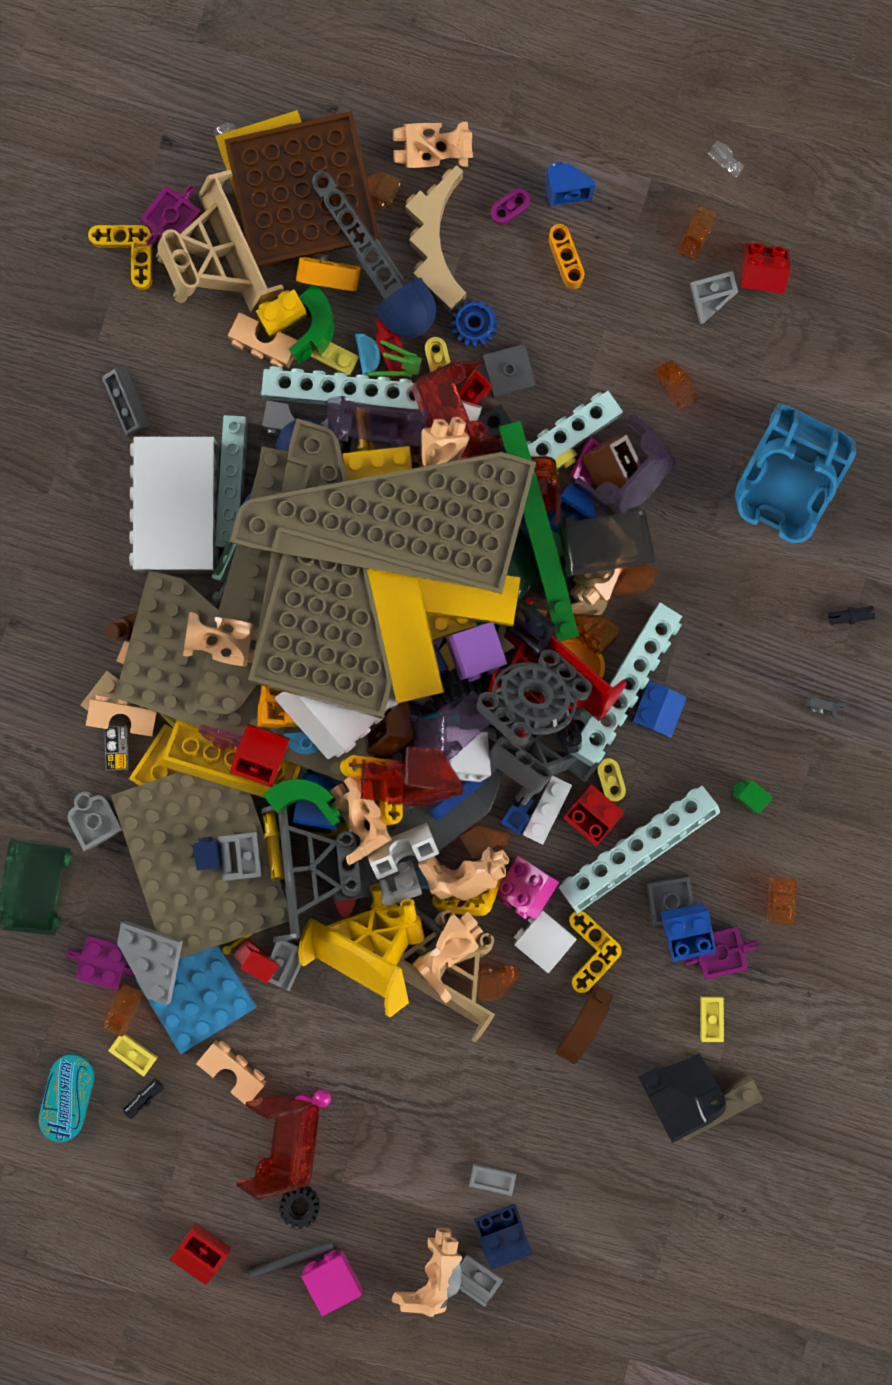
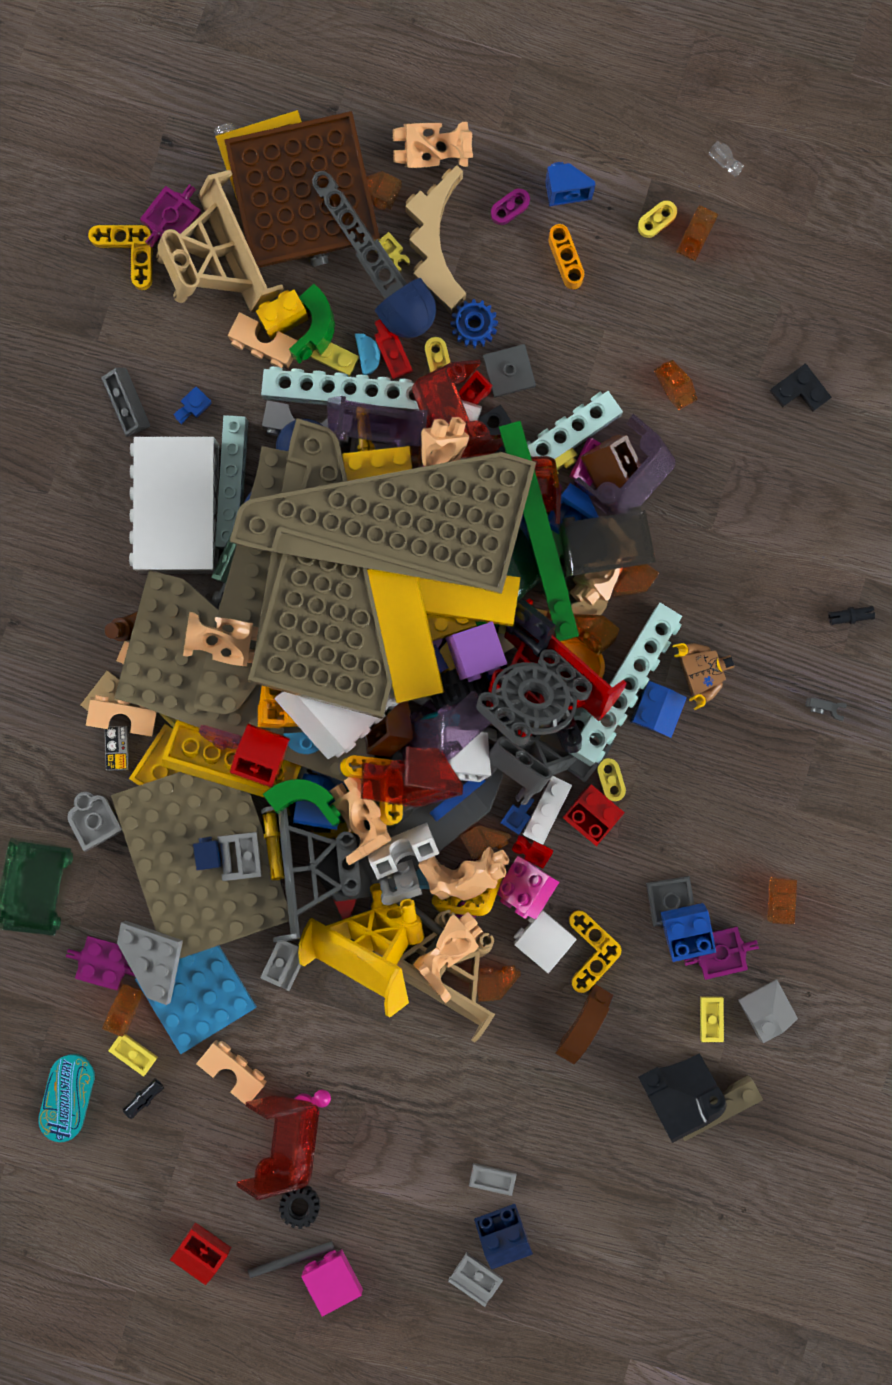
yellow hinge [222,931,260,955] -> none
red slope [233,938,280,983] -> none
light orange beam [296,257,361,291] -> none
bright green plant [368,340,422,378] -> none
light nougat hips [392,1228,462,1317] -> none
light aqua brick [559,786,720,914] -> none
light grey wing [690,271,738,324] -> none
green brick [731,779,773,814] -> none
dark azure piece [735,403,856,543] -> none
red slope [741,243,790,294] -> none
none -> blue plate [173,386,212,425]
none -> light yellow plate [375,232,410,273]
none -> red plate [512,836,554,869]
none -> light yellow plate [638,201,677,238]
none -> medium nougat torso [673,643,734,710]
none -> light grey slope [738,979,798,1043]
none -> black plate [769,363,832,412]

